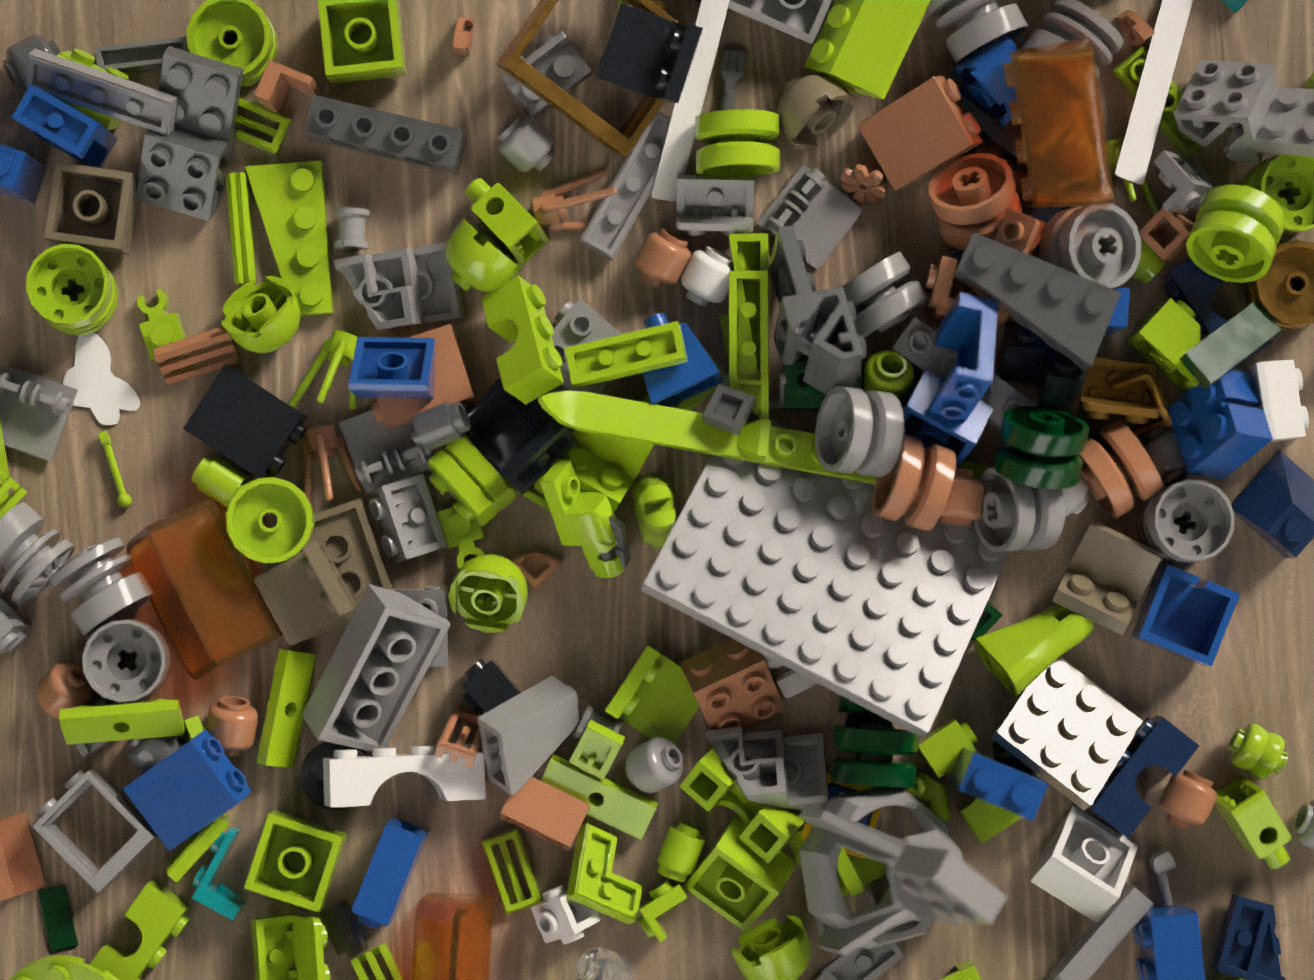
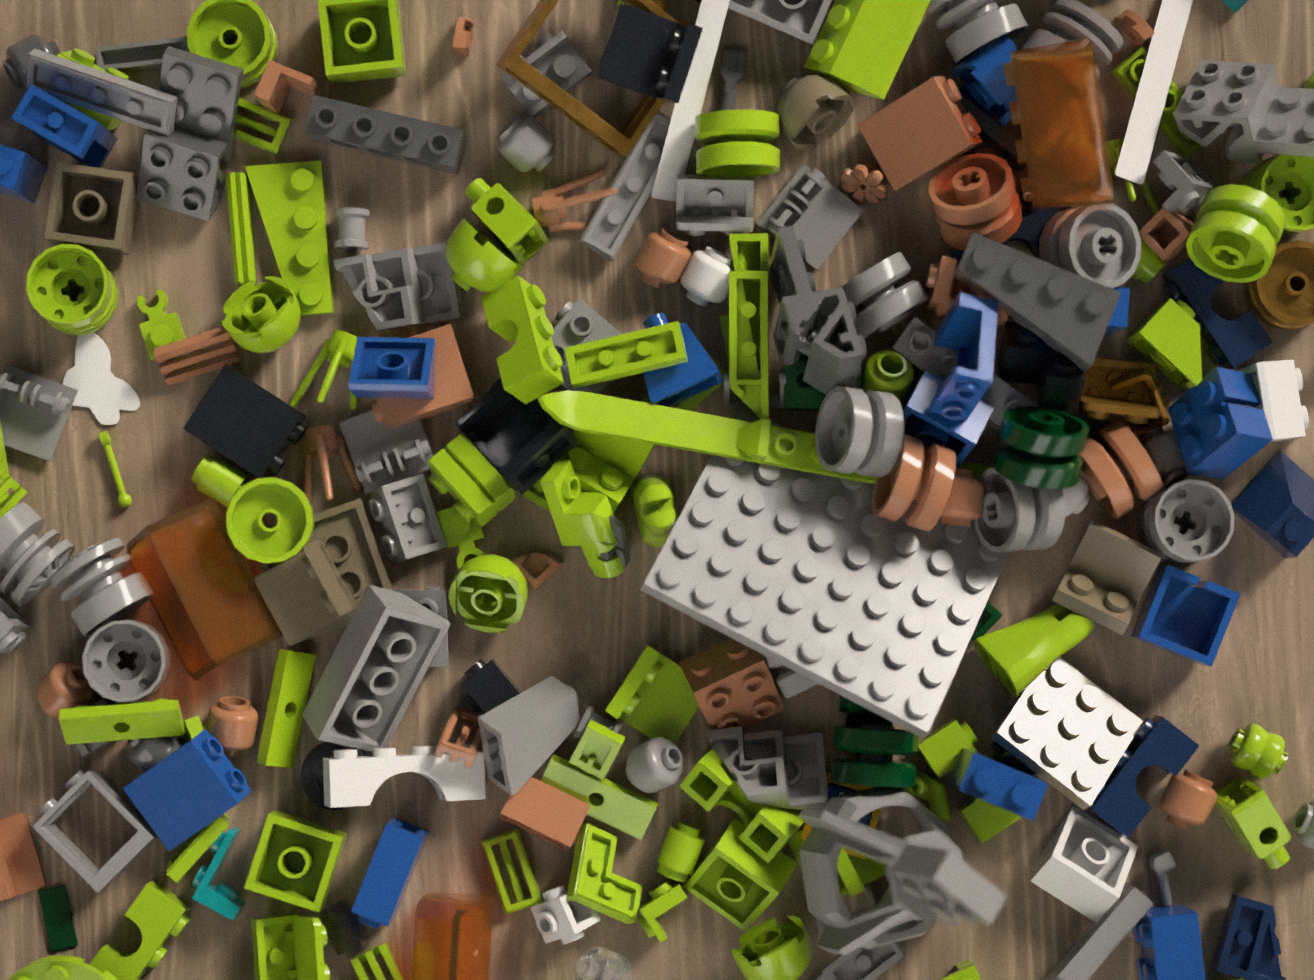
dark grey brick [410,401,471,451] -> none
dark grey plate [702,383,755,436] -> none
nougat bracket [994,208,1045,256] -> none
tile [1179,300,1282,390] -> none

